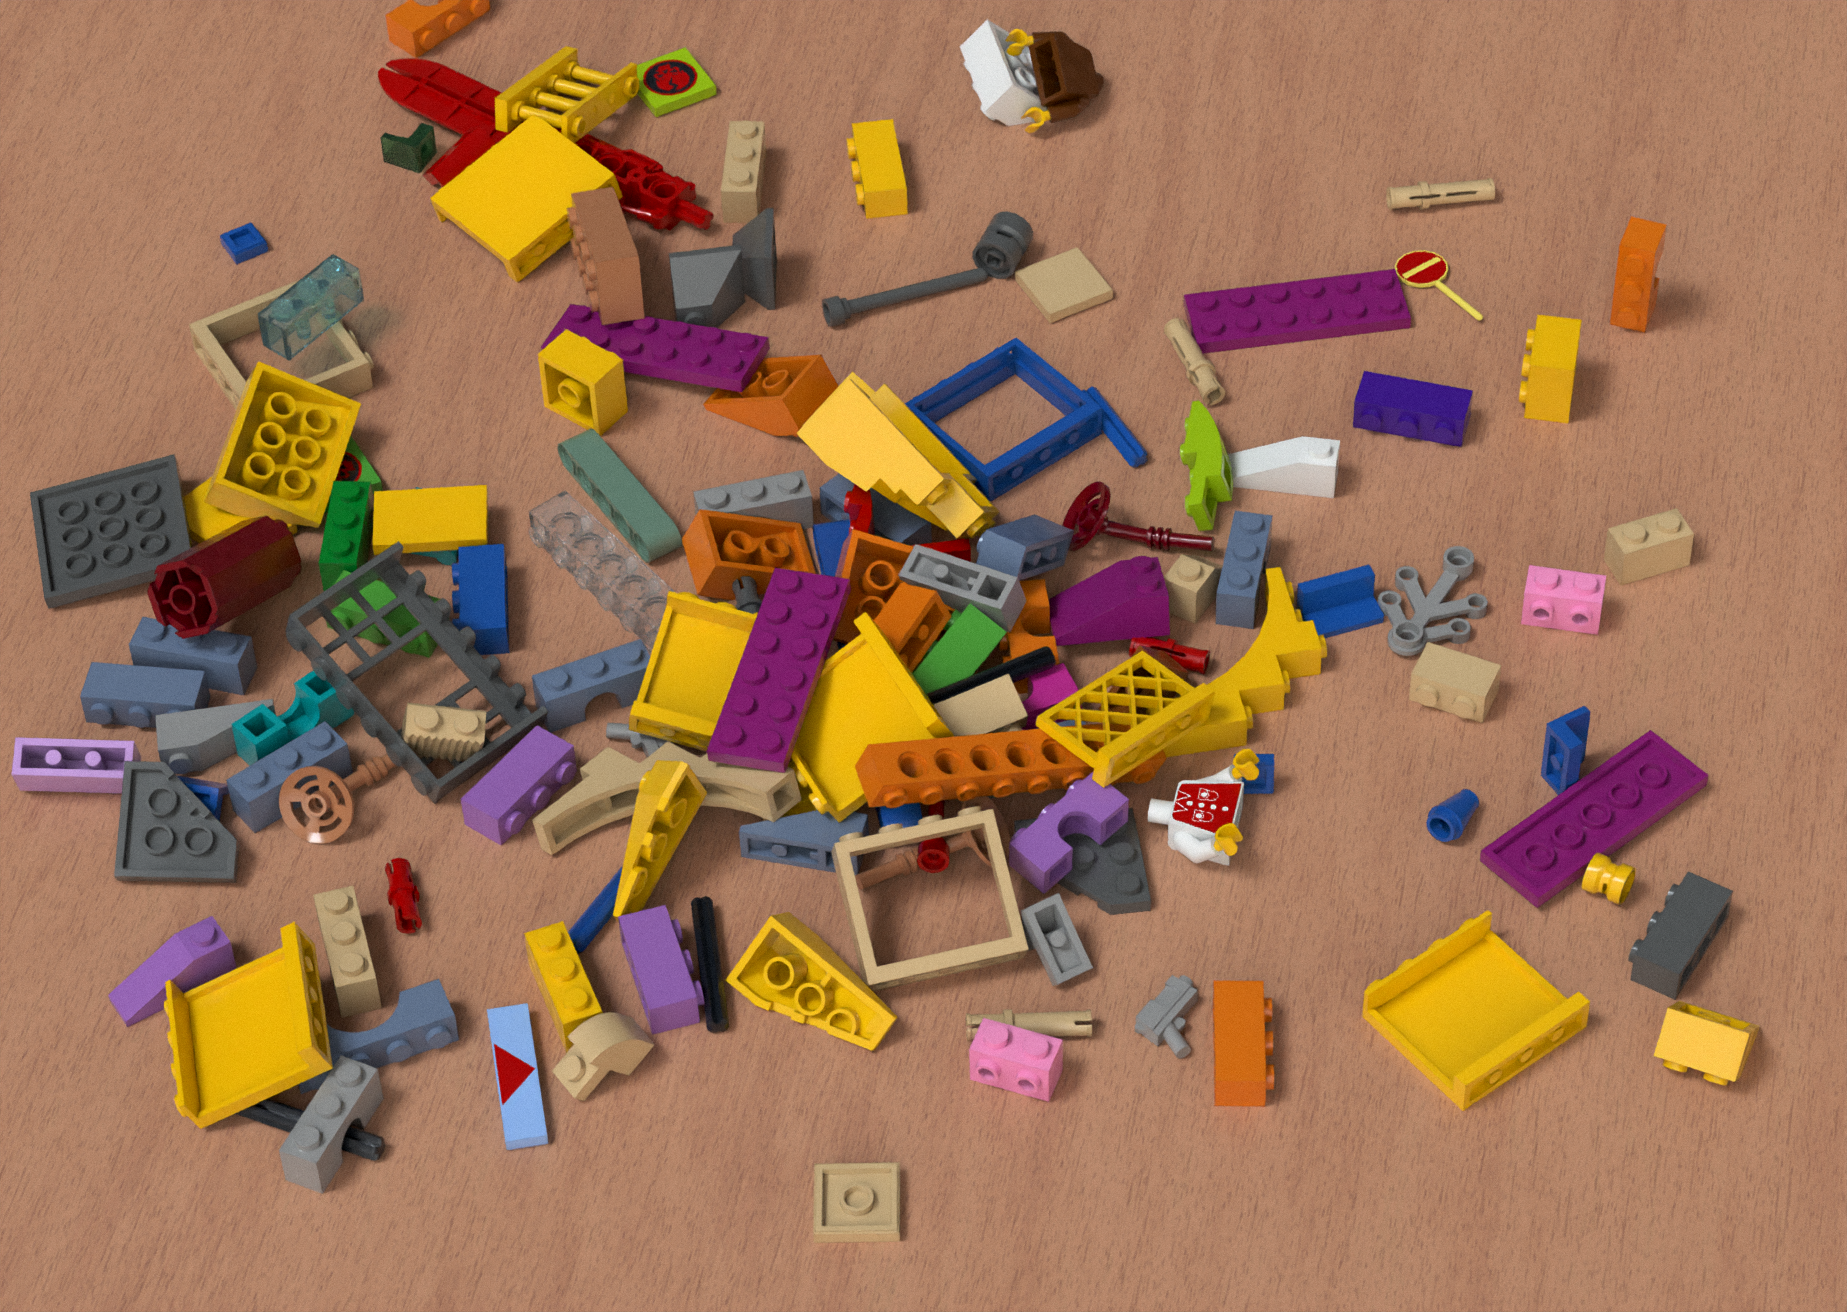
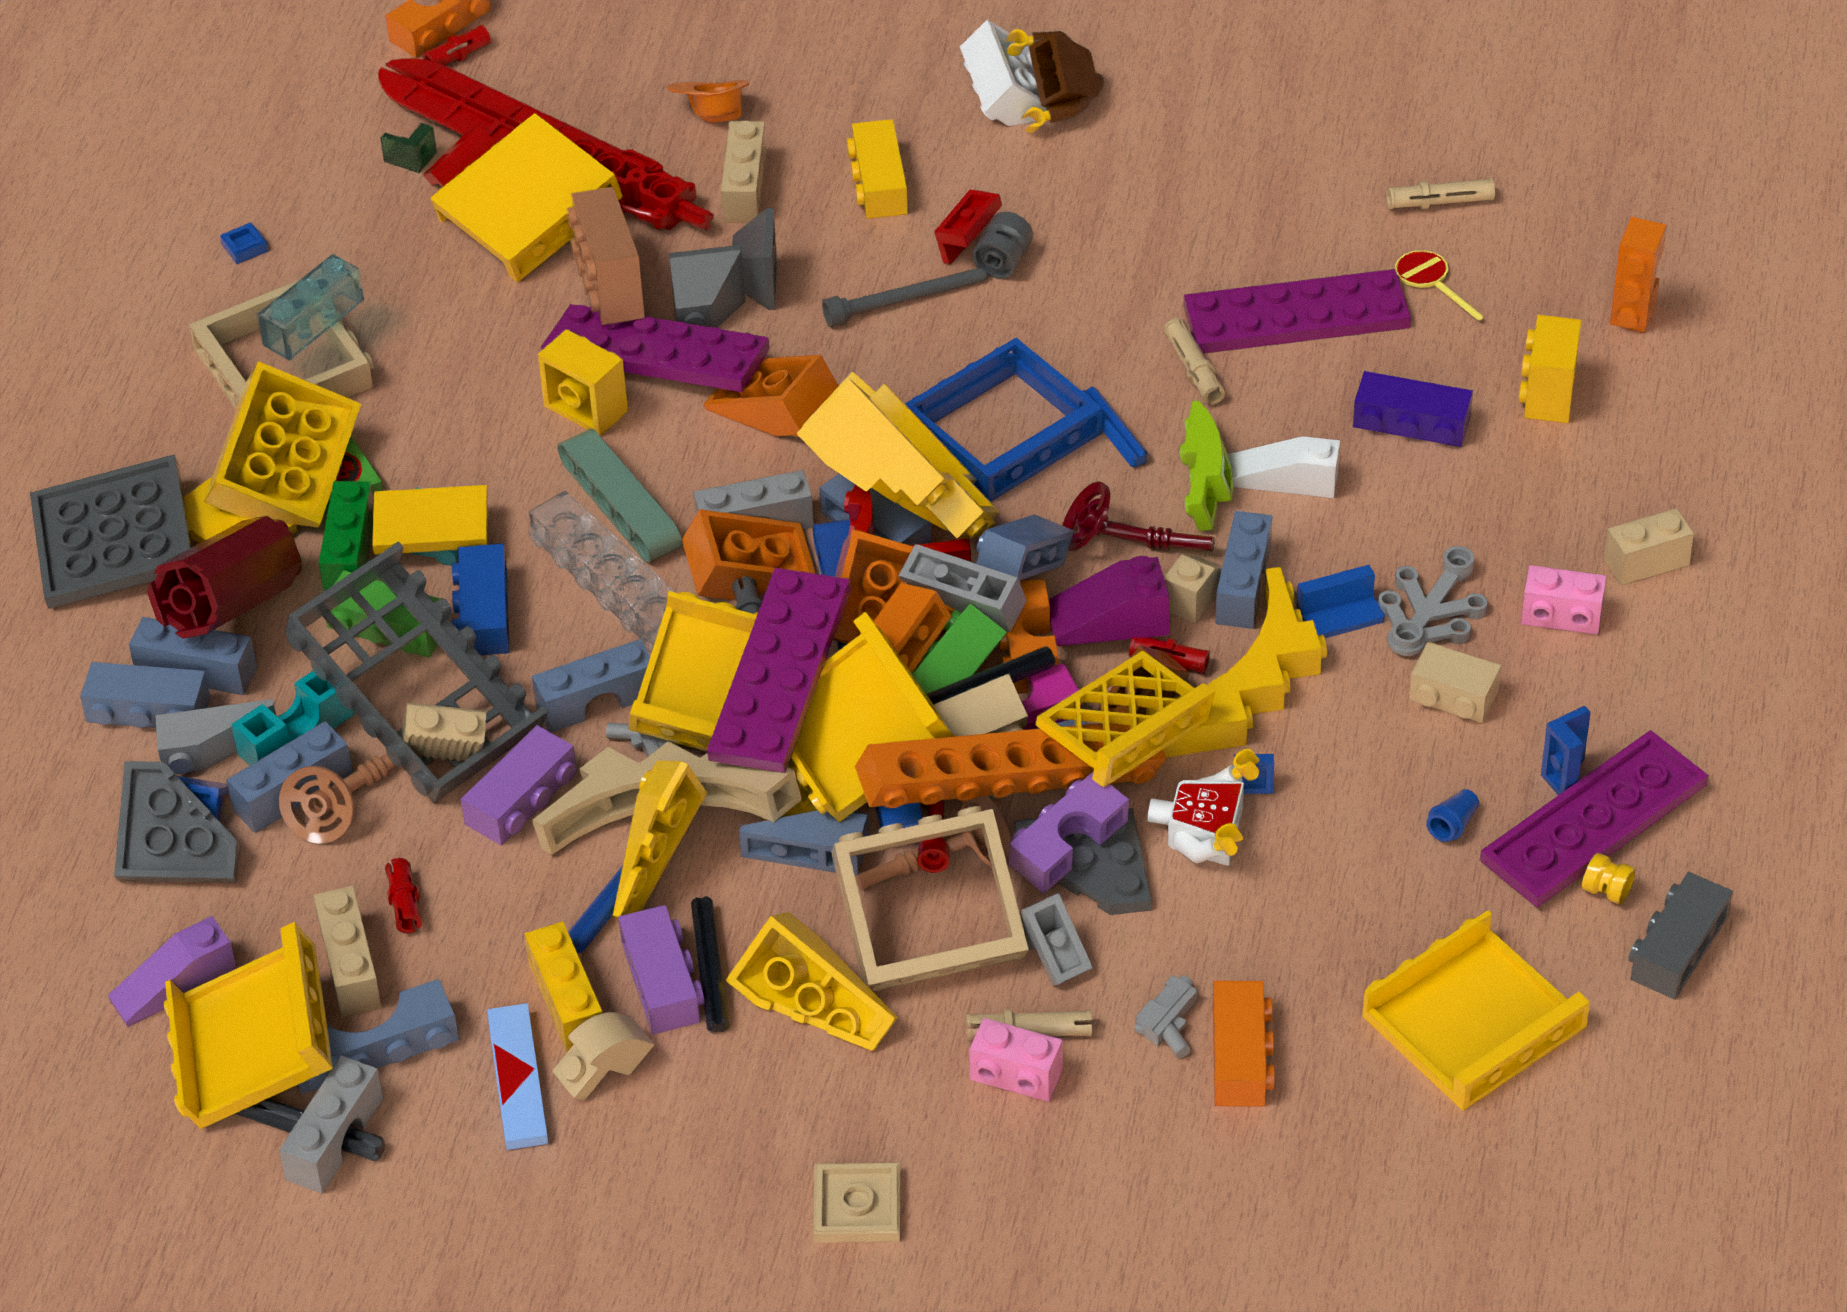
lavender brick [11,737,141,794] -> none
yellow fence [495,46,640,143] -> none
tile [637,47,717,117] -> none
tan tile [1015,247,1113,323] -> none
yellow slope [1654,1000,1760,1085] -> none
none -> red pin [423,25,491,65]
none -> orange piece [667,80,749,123]
none -> red panel [934,189,1002,265]

